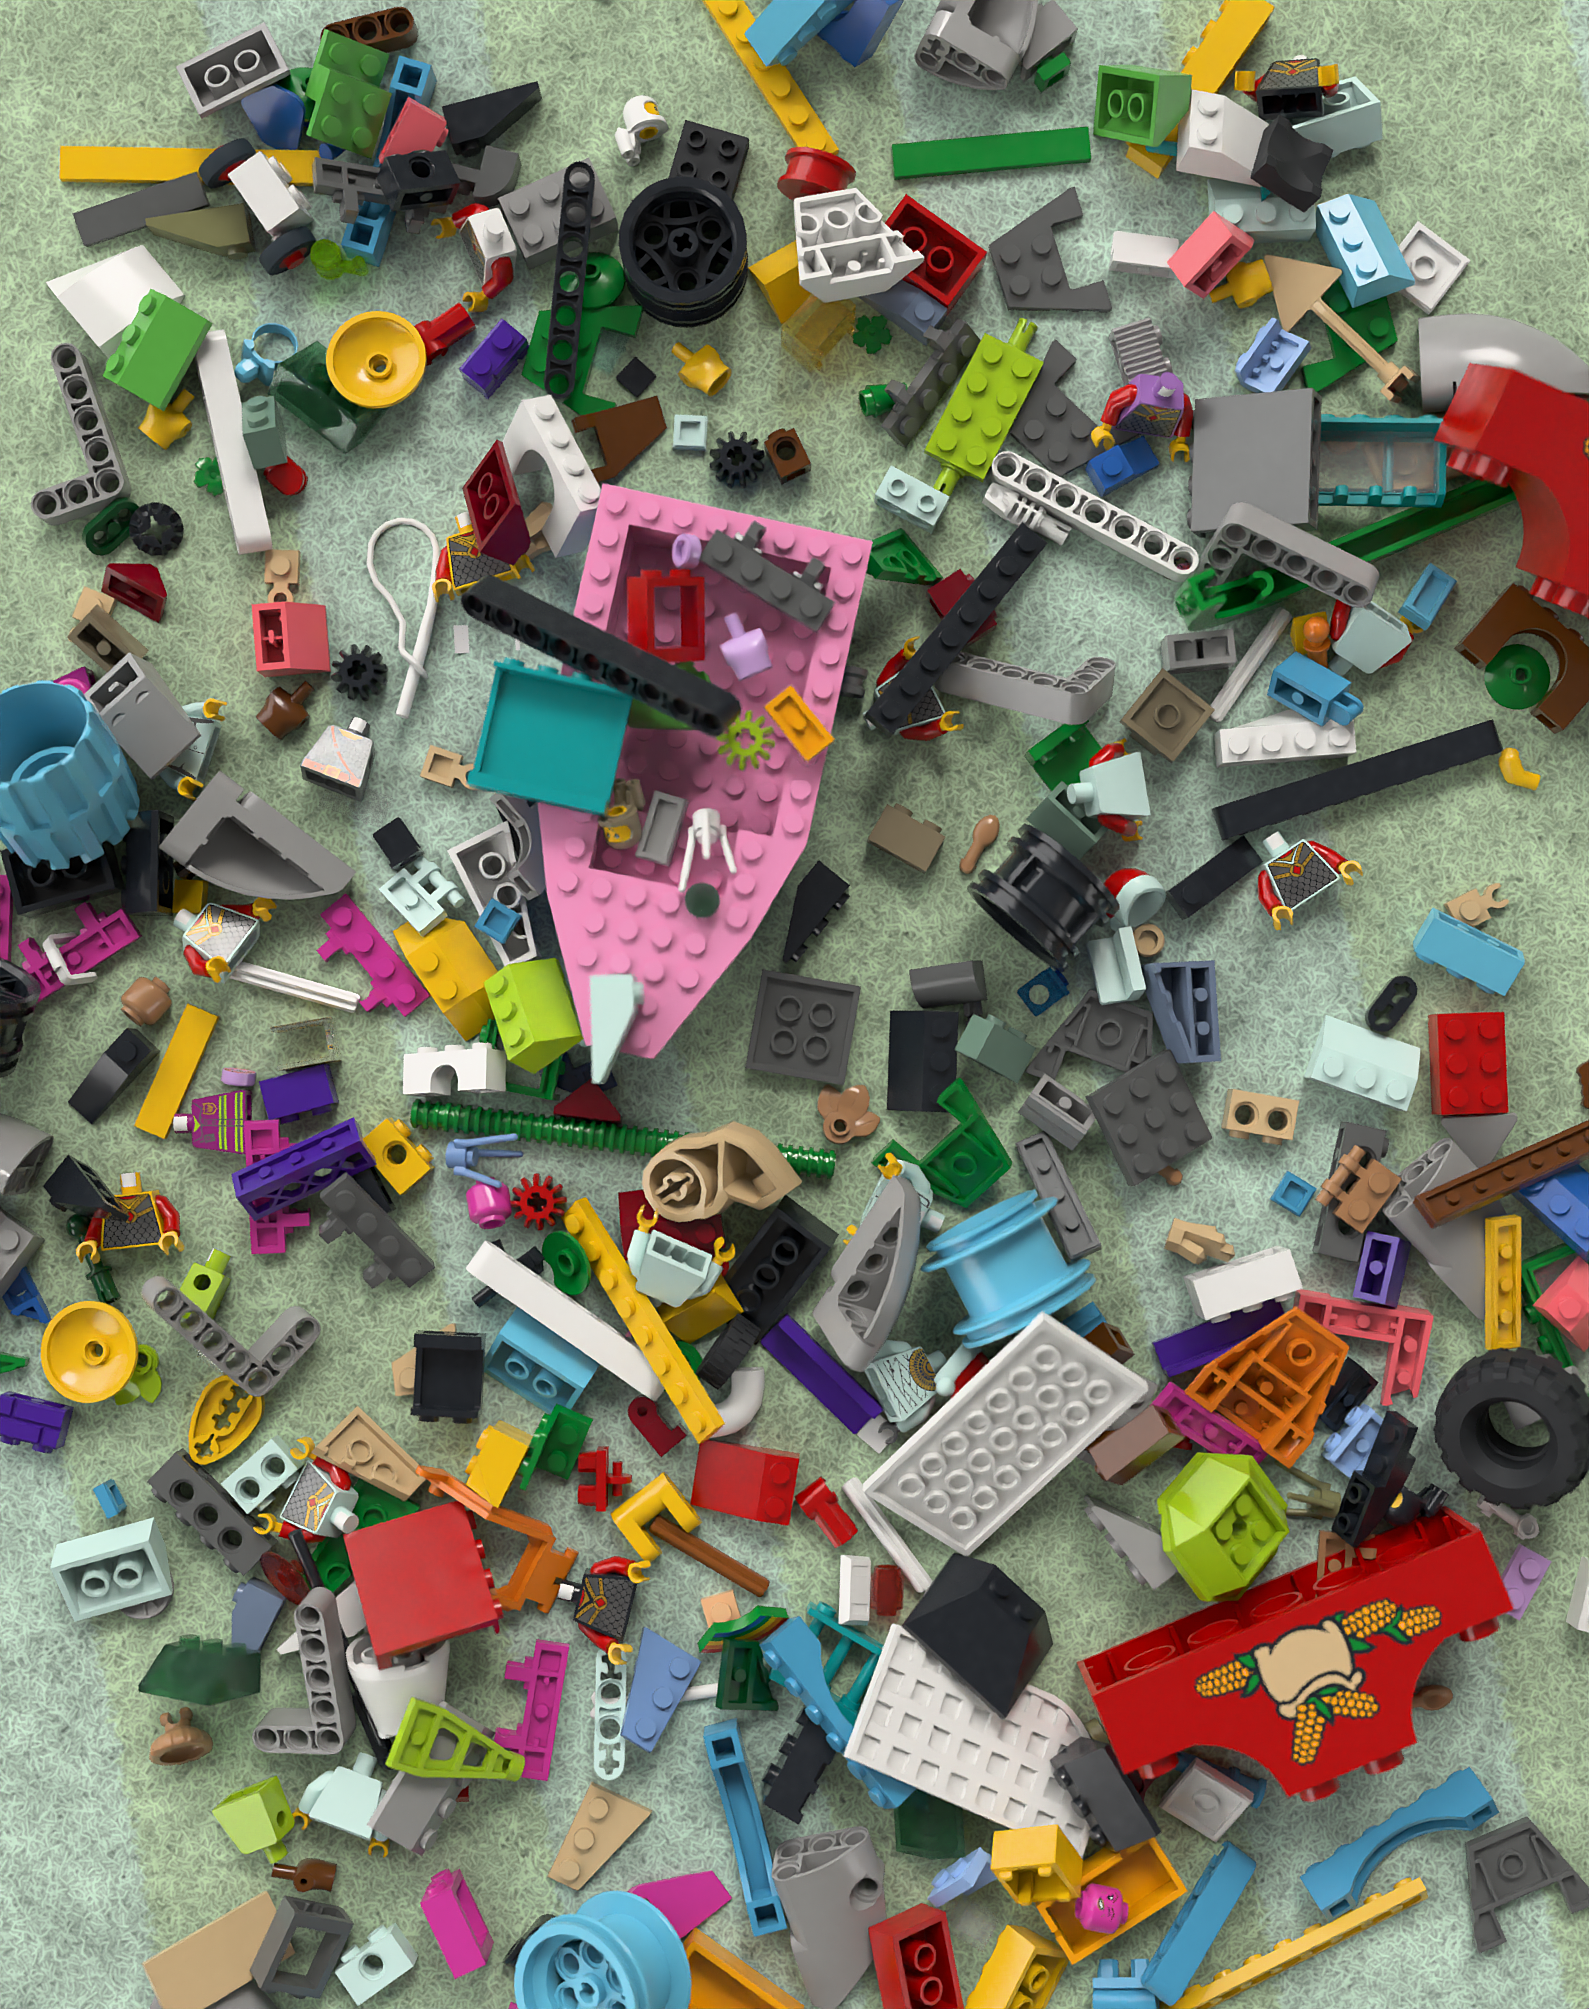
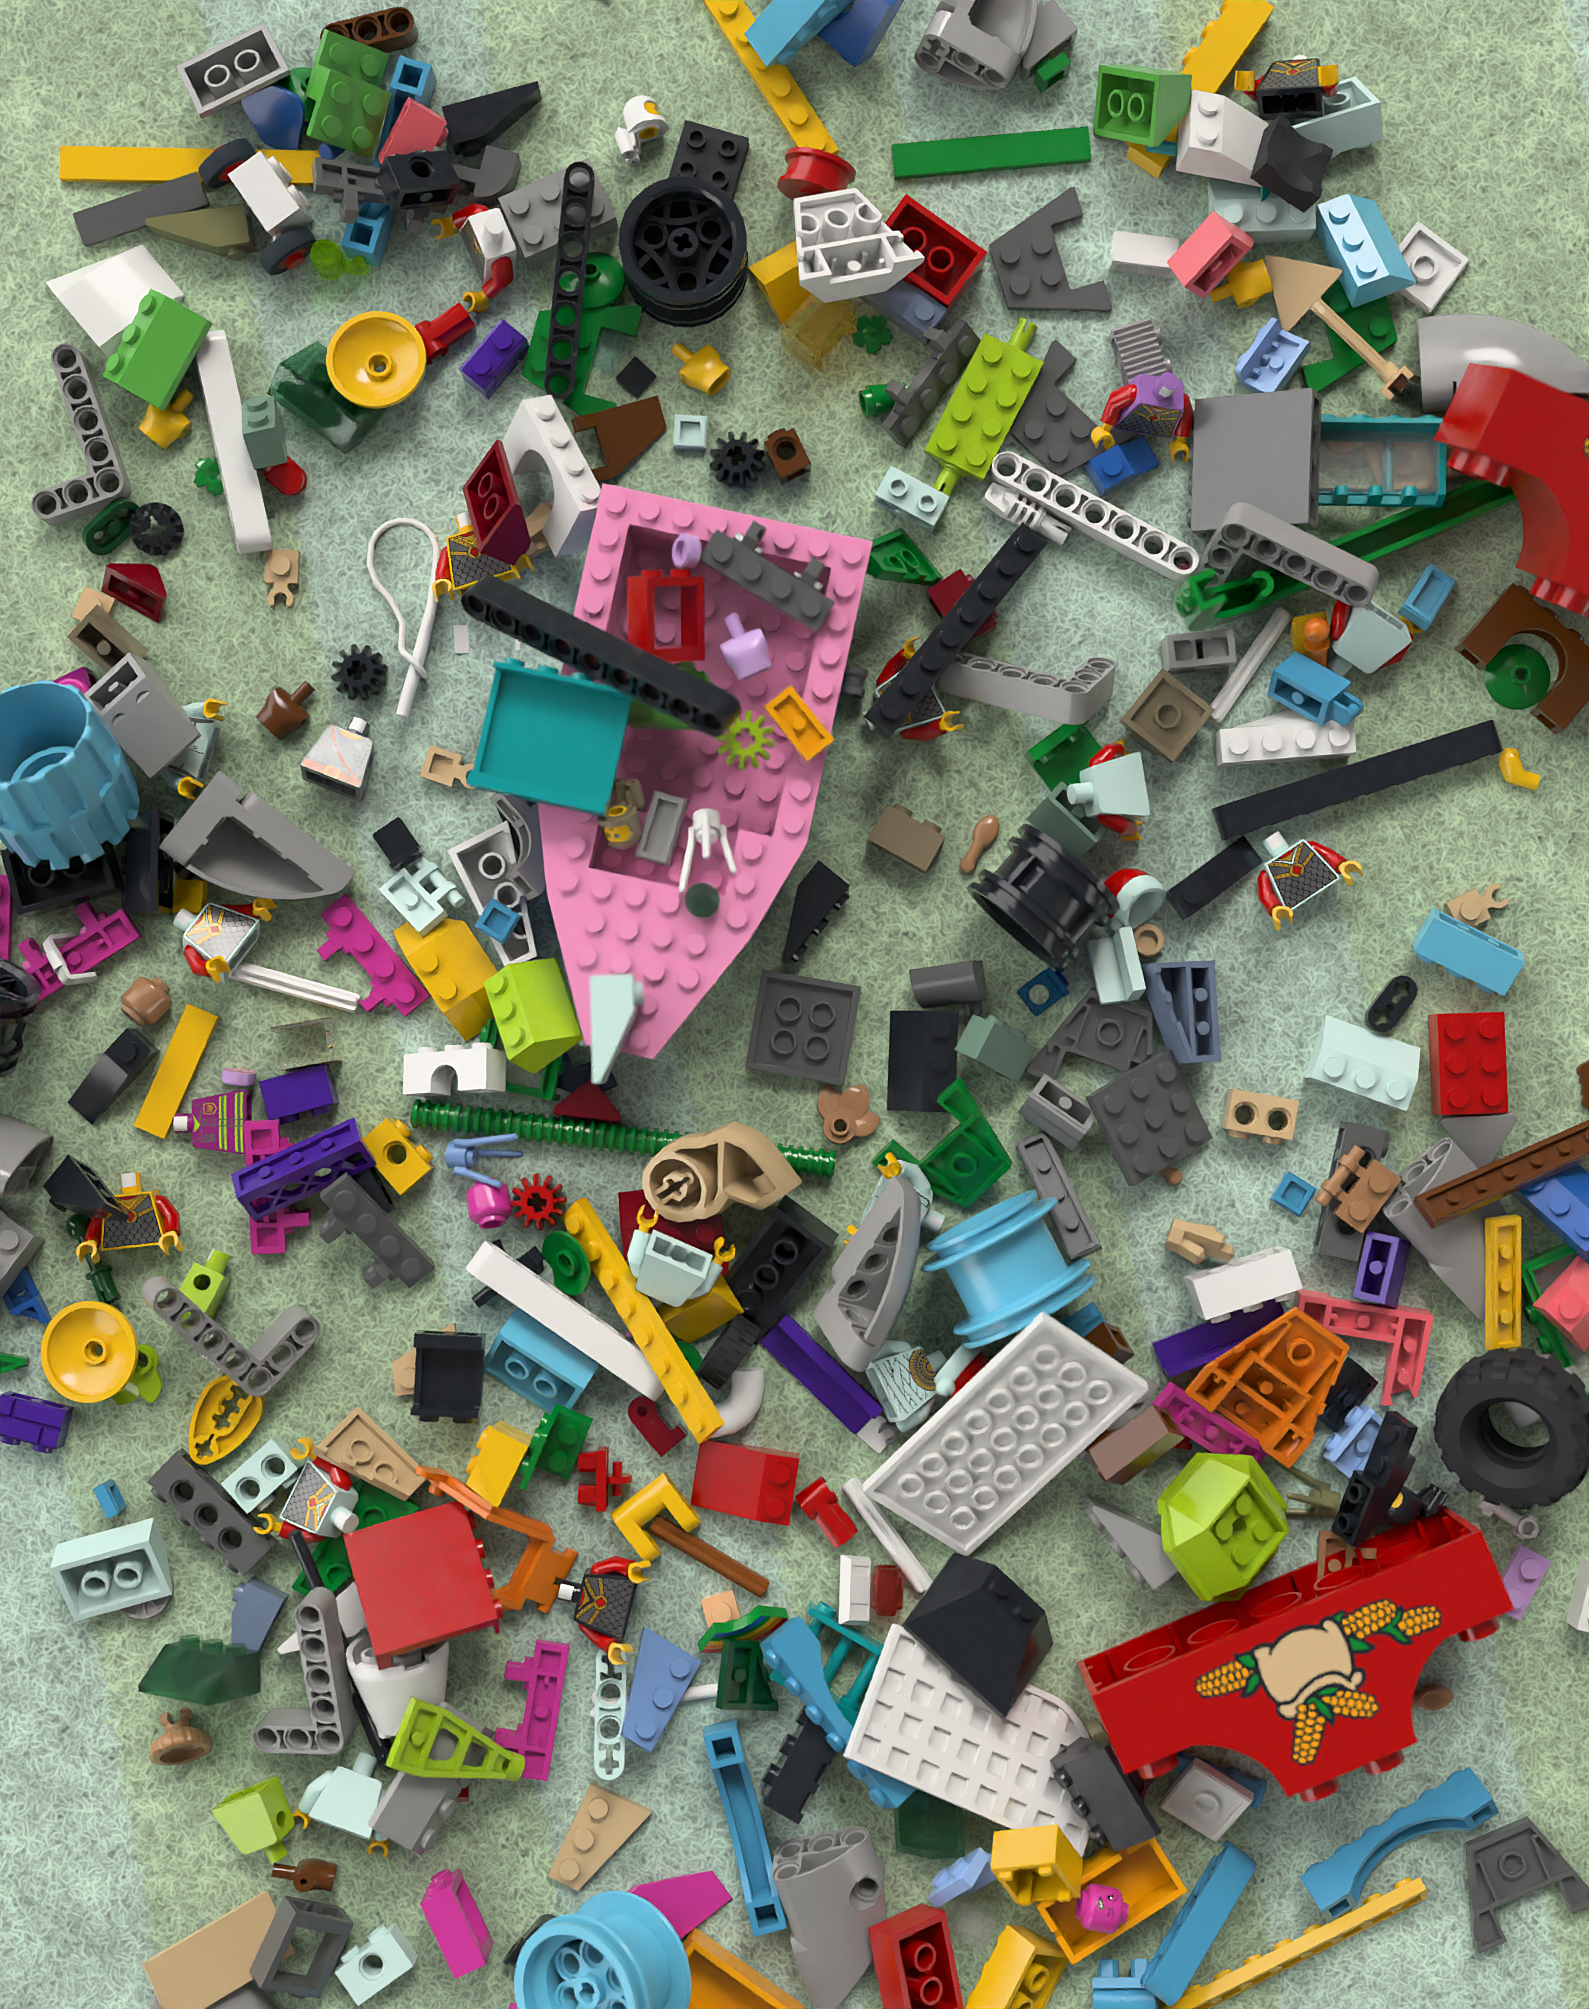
medium azure piece [234,323,298,387] -> none
coral slope [251,602,331,677] -> none
clear red dish [260,1551,310,1605] -> none

